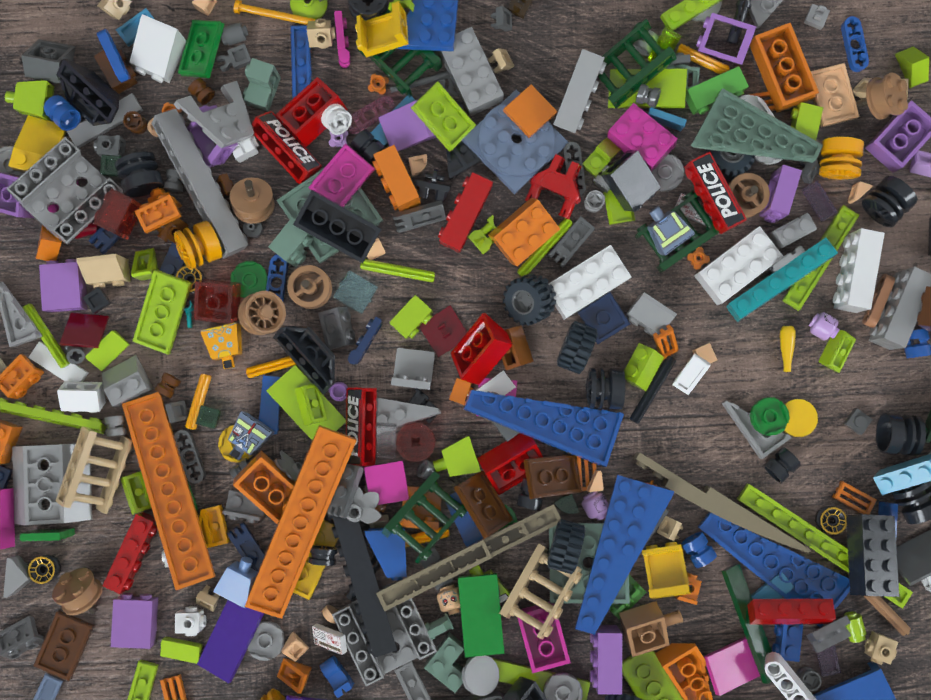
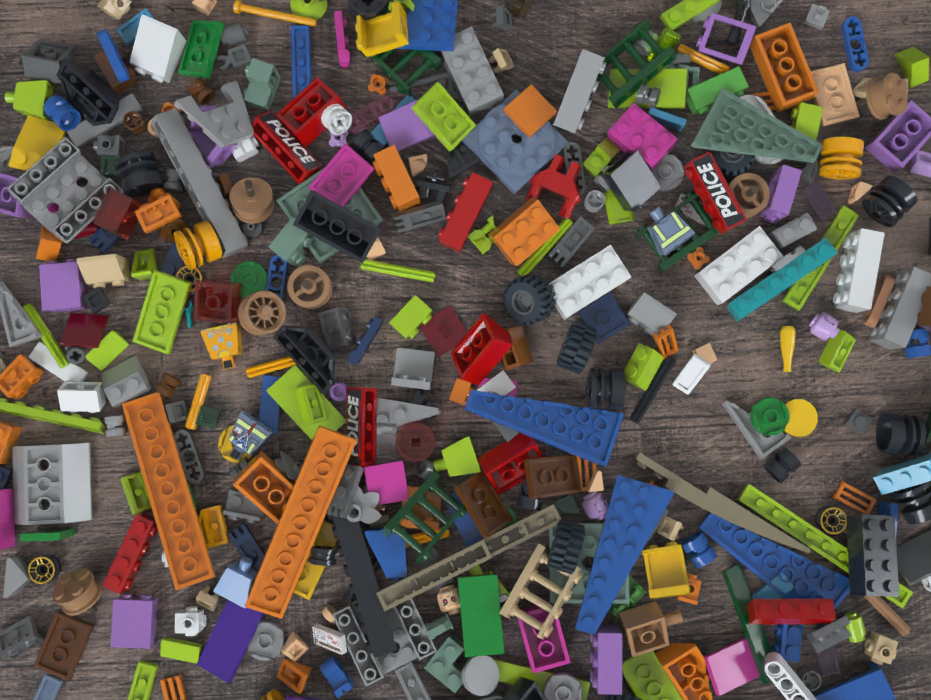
tan fence [56,426,132,514] -> none
tan brick [307,19,336,49] -> none
clear light blue piece [333,270,378,314] -> none

